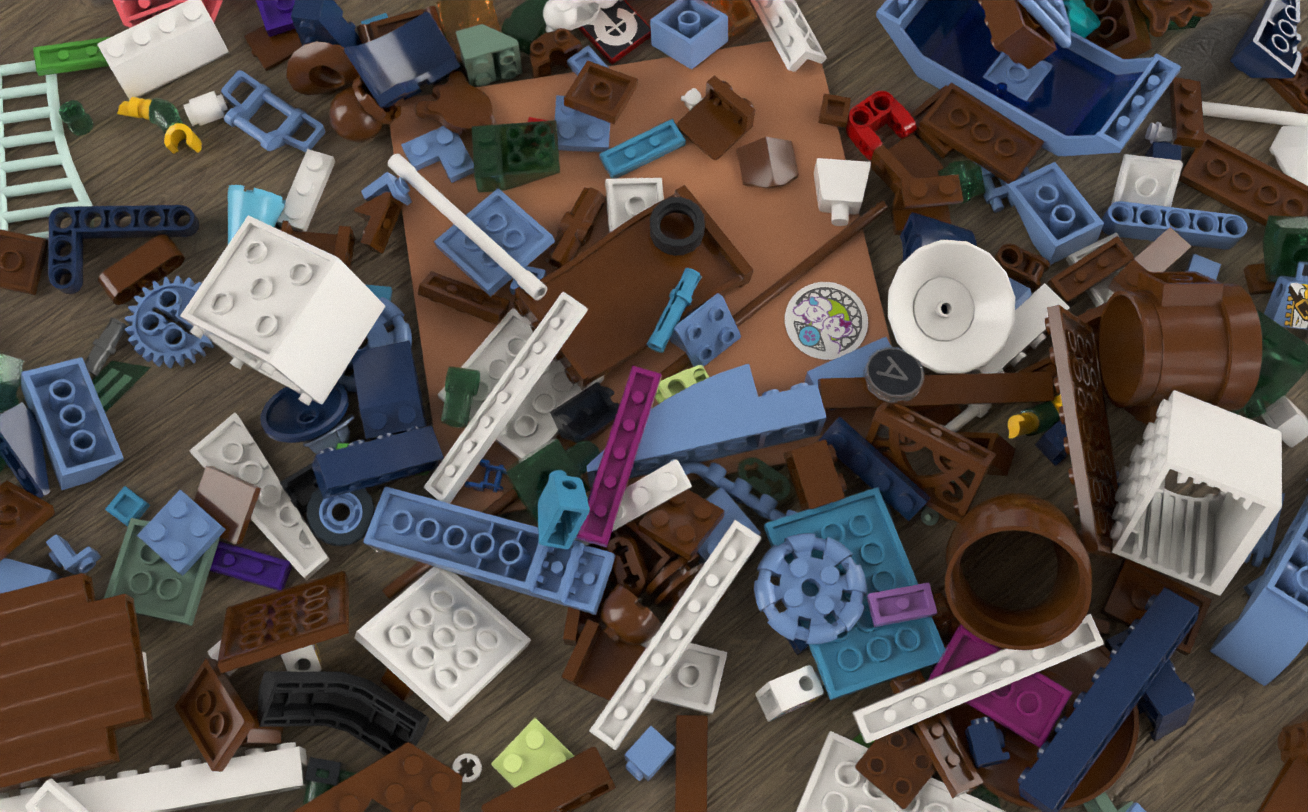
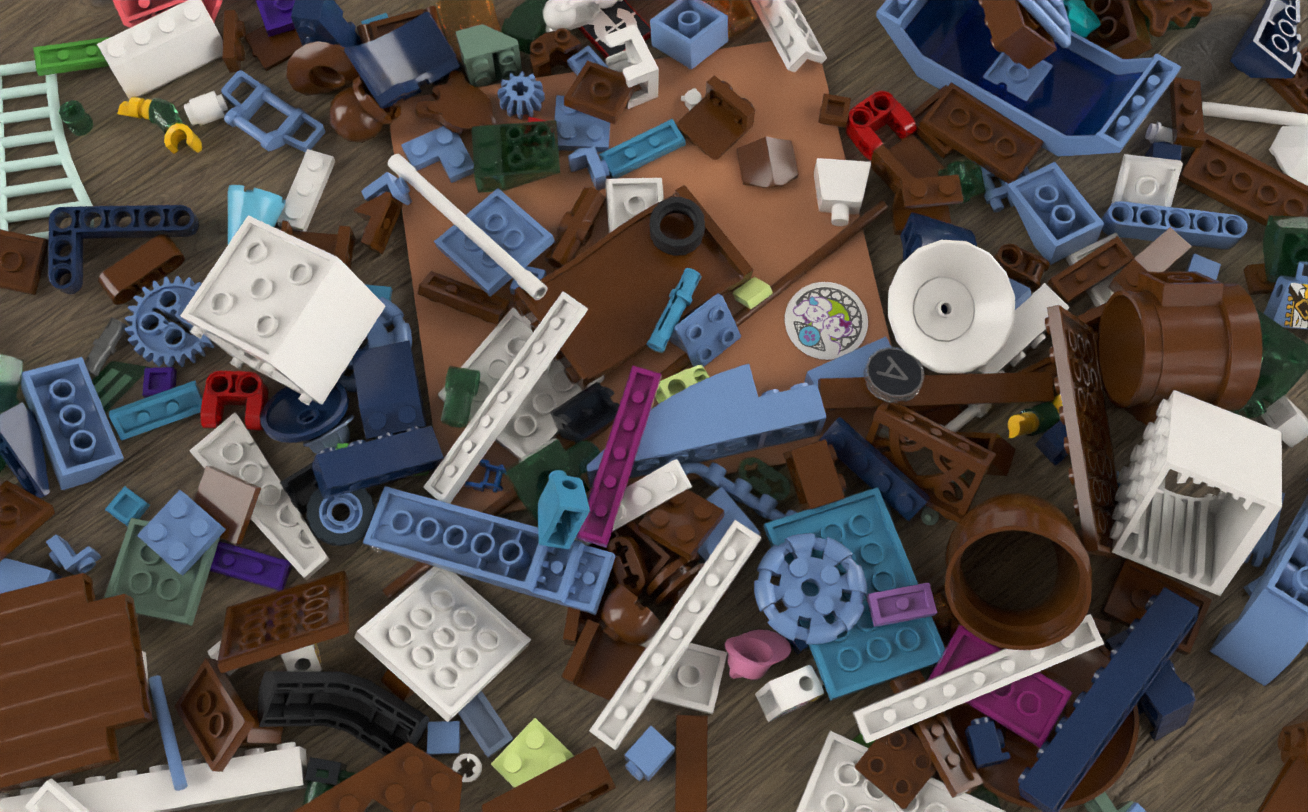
none -> dark azure plate [109,381,203,441]
none -> dark purple tile [142,367,177,398]
none -> medium blue bar [148,675,188,791]
none -> red piece [200,371,269,430]
none -> reddish brown plate [223,10,246,73]
none -> medium blue tile [427,721,460,755]
none -> sand blue tile [458,690,514,758]
none -> medium blue gear [497,71,545,120]
none -> medium blue bracket [568,146,610,190]
none -> white panel [605,24,659,109]
none -> bright pink piece [724,629,791,680]
none -> yellowish green tile [732,276,773,309]

